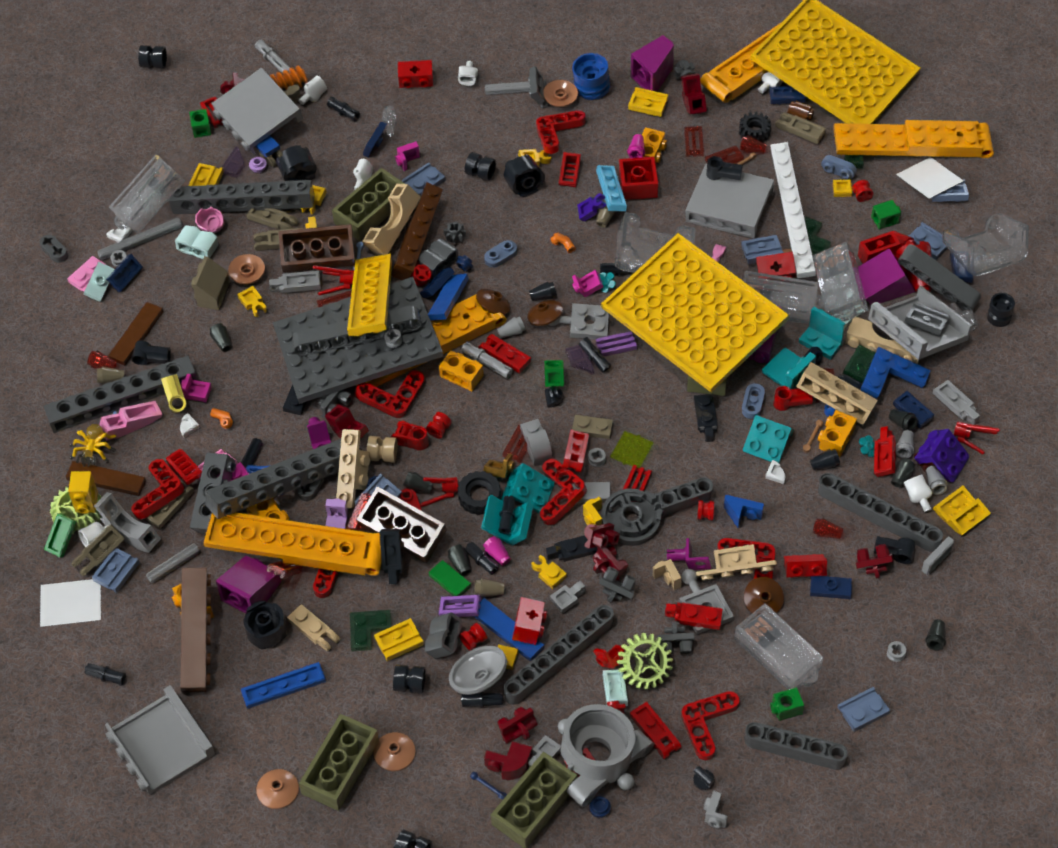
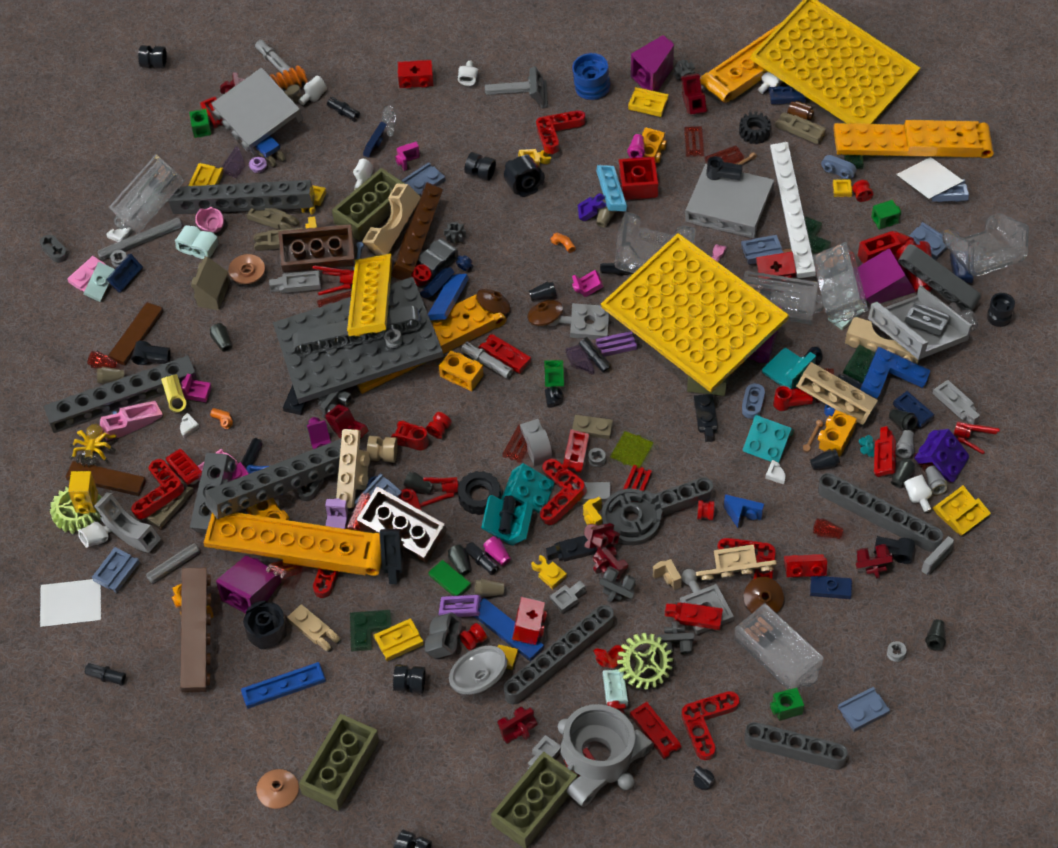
green tile [44,513,77,557] -> none
dark tan hinge [71,524,125,576] -> none
light grey panel [105,685,215,795] -> none
yellow plate [237,286,267,317] -> none
black brick [276,145,317,181] -> none
red beam [356,371,424,418] -> none
nougat dish [373,732,415,771] -> none
black axle [461,692,503,708] -> none
dark blue hinge [470,772,507,800] -> none
pearl gold bracket [483,453,515,478] -> none
sand blue plate [484,240,517,267] -> none
dark red brick [484,741,533,780] -> none
light grey cone [497,316,526,339] -> none
nougat dish [544,80,578,107] -> none
red slope [559,152,581,187] -> none
dark blue plate [589,796,611,818] -> none
teal plant [600,272,616,293] -> none
magenta bracket [667,538,711,570] -> none
light grey bracket [704,791,728,828] -> none
clear red cone [740,136,767,154] -> none
teal bracket [799,307,846,360] -> none

